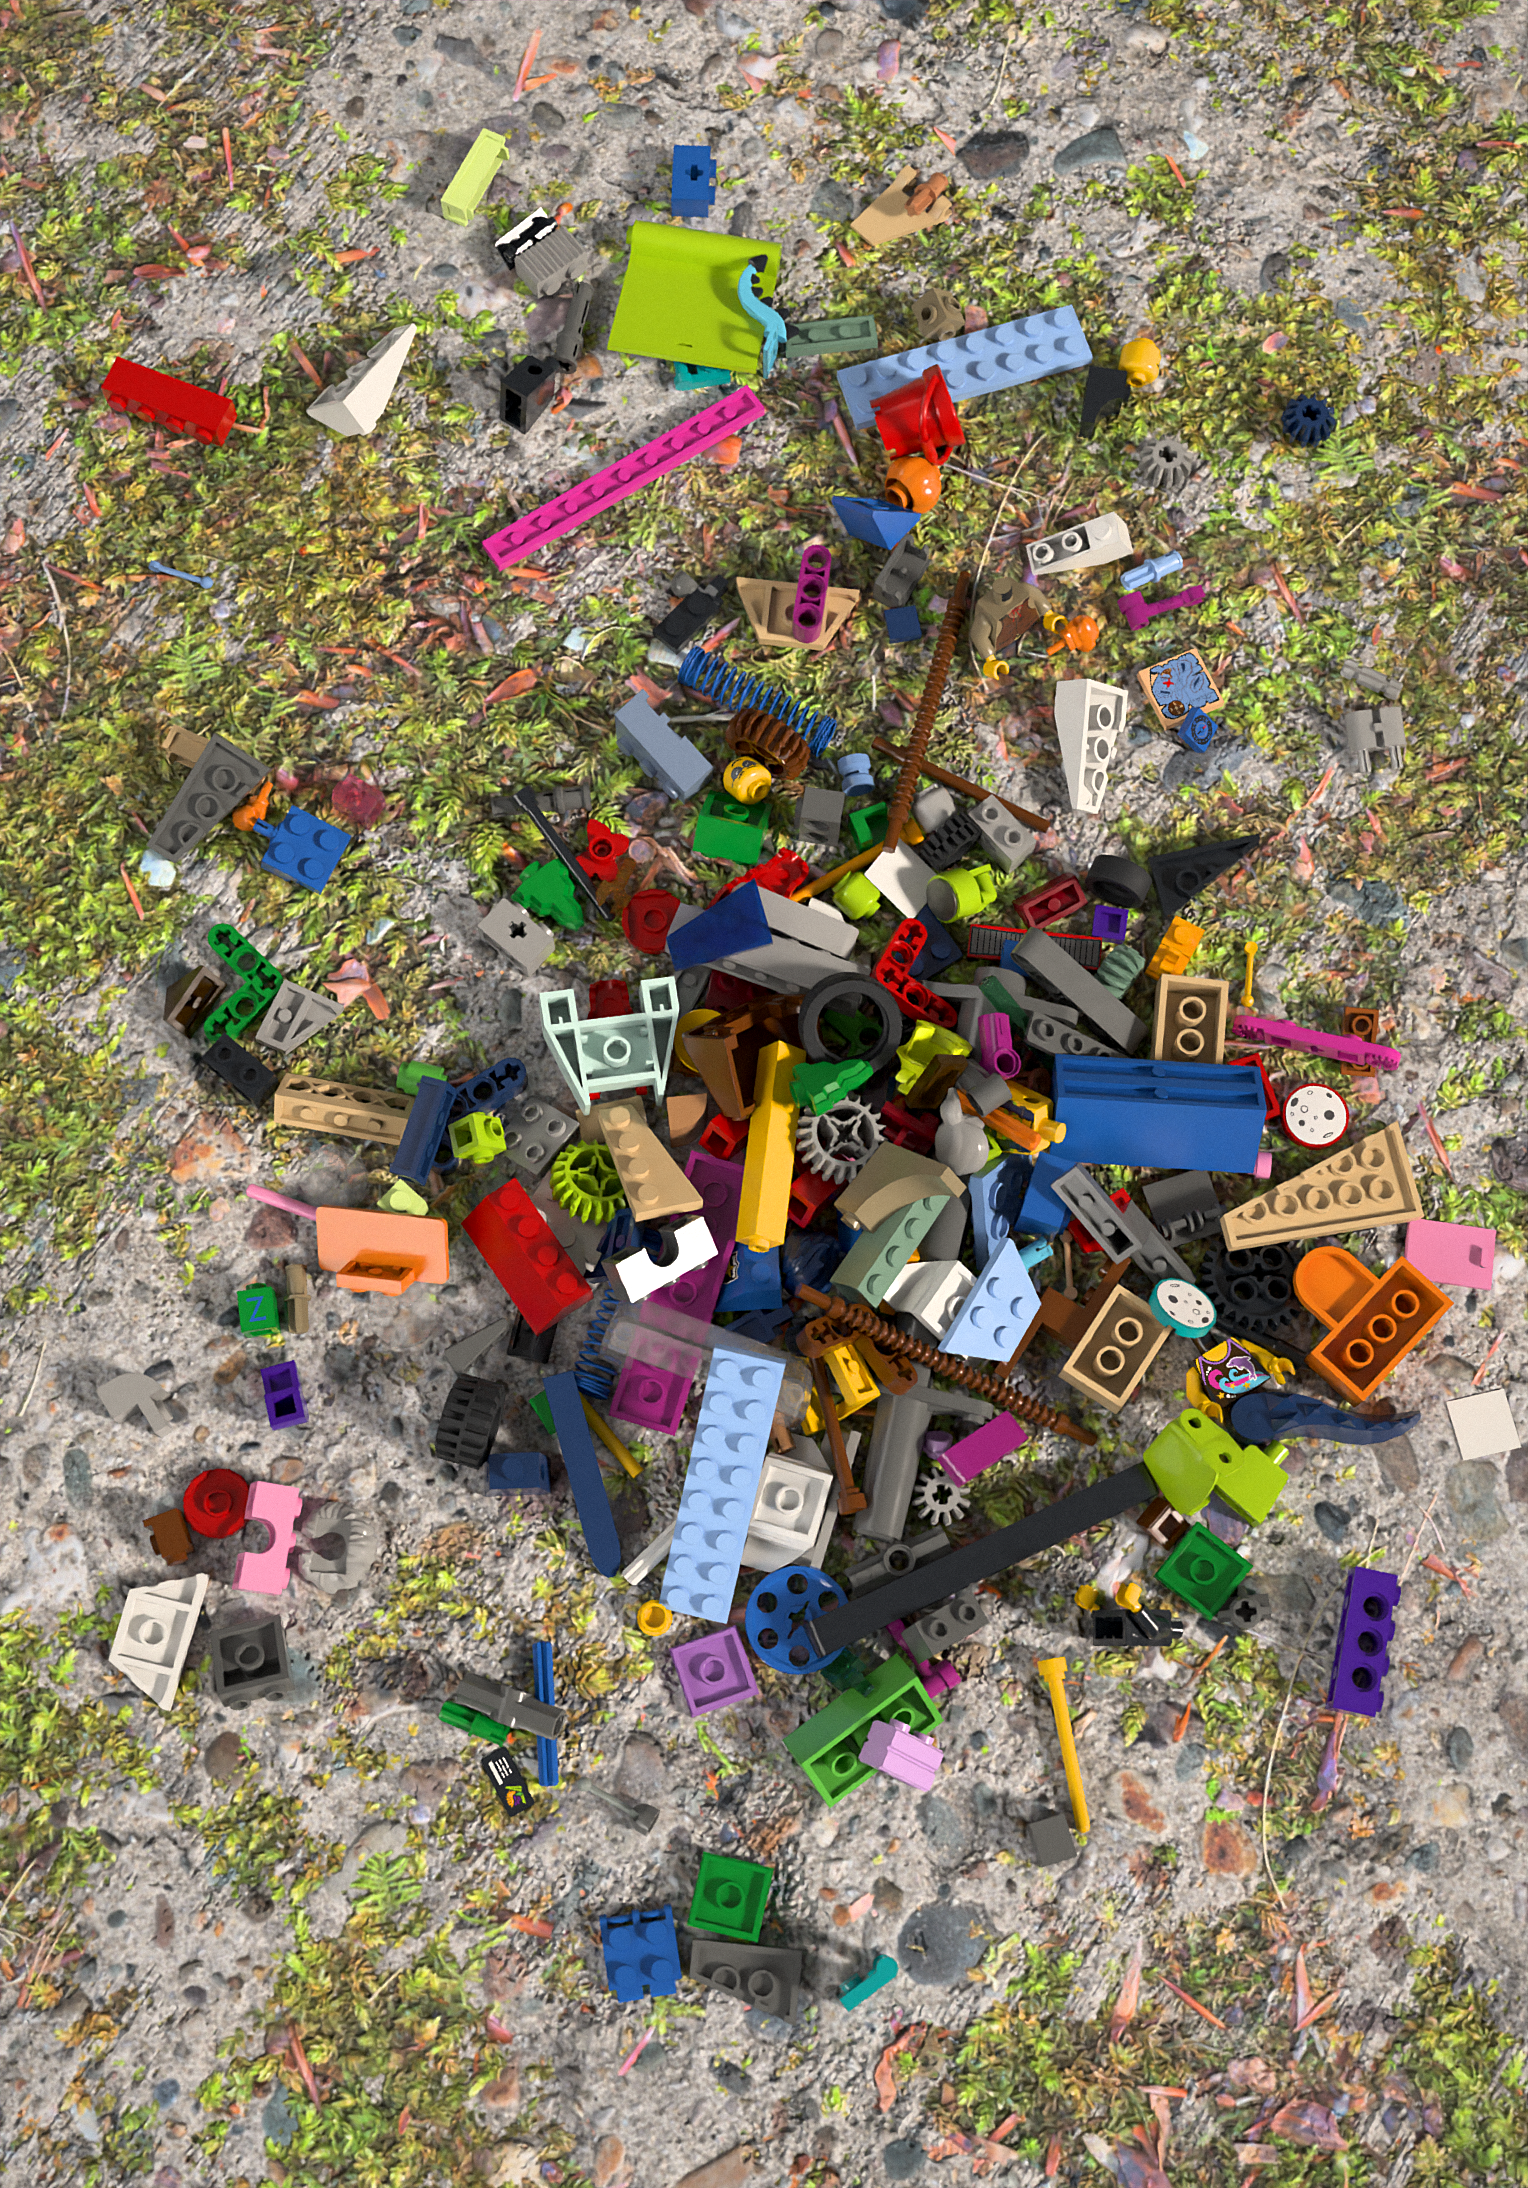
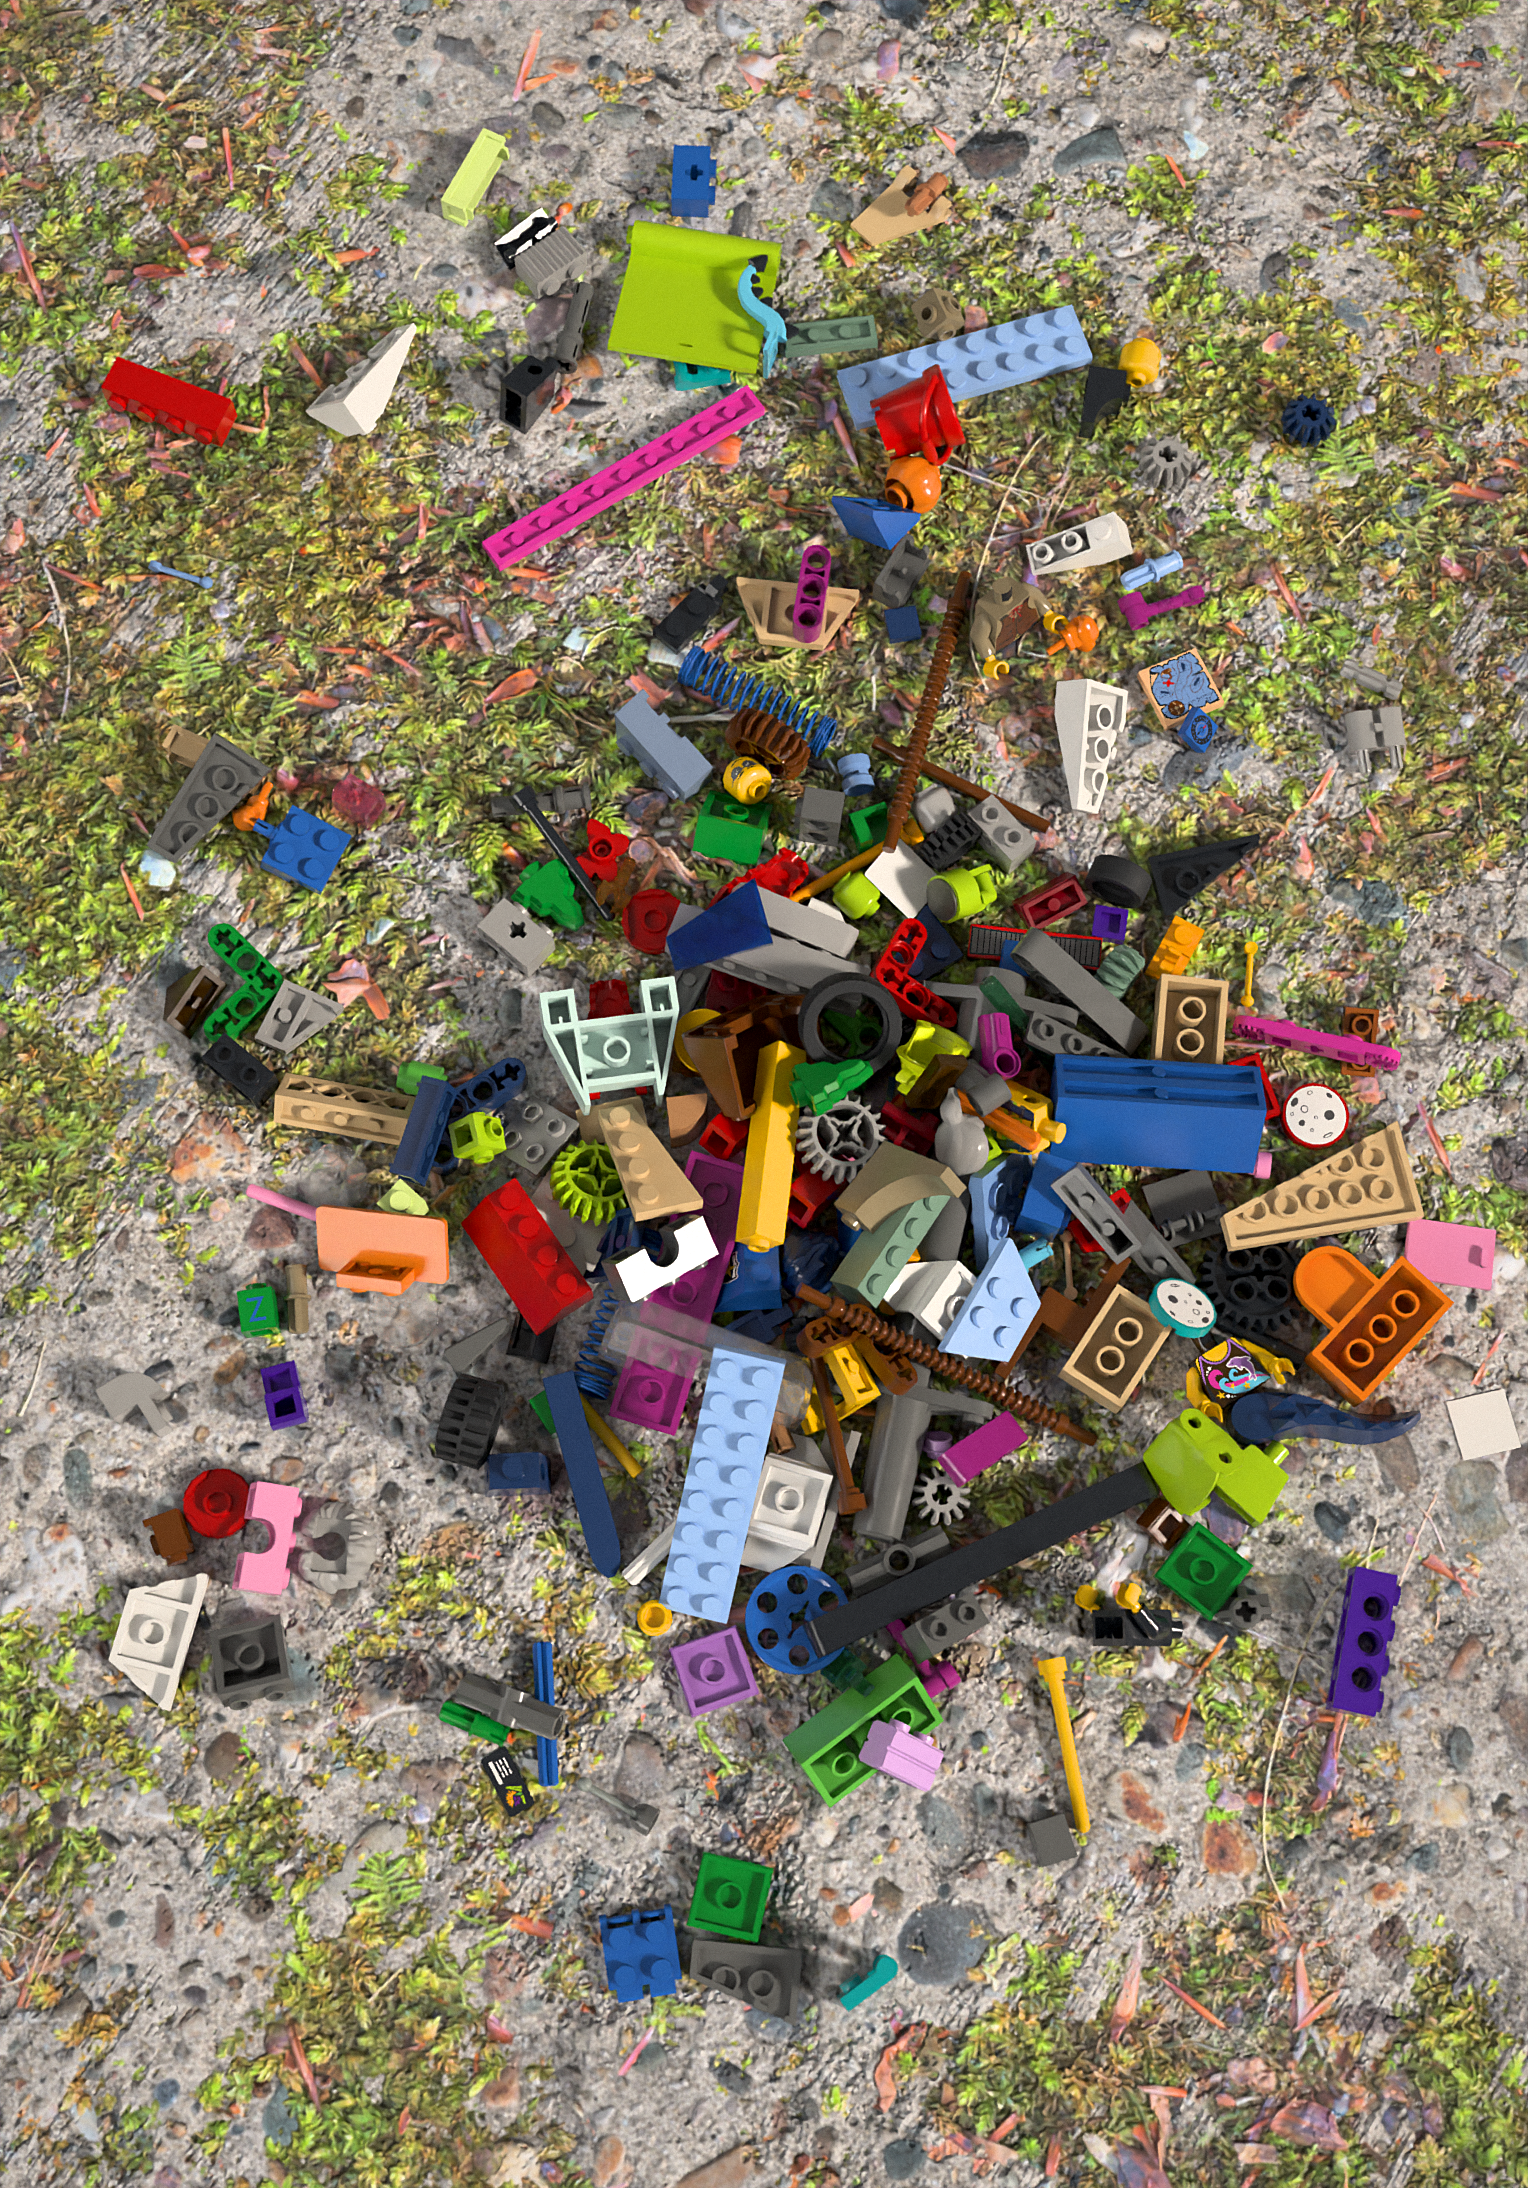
dark grey hinge [671,569,699,598] -> none

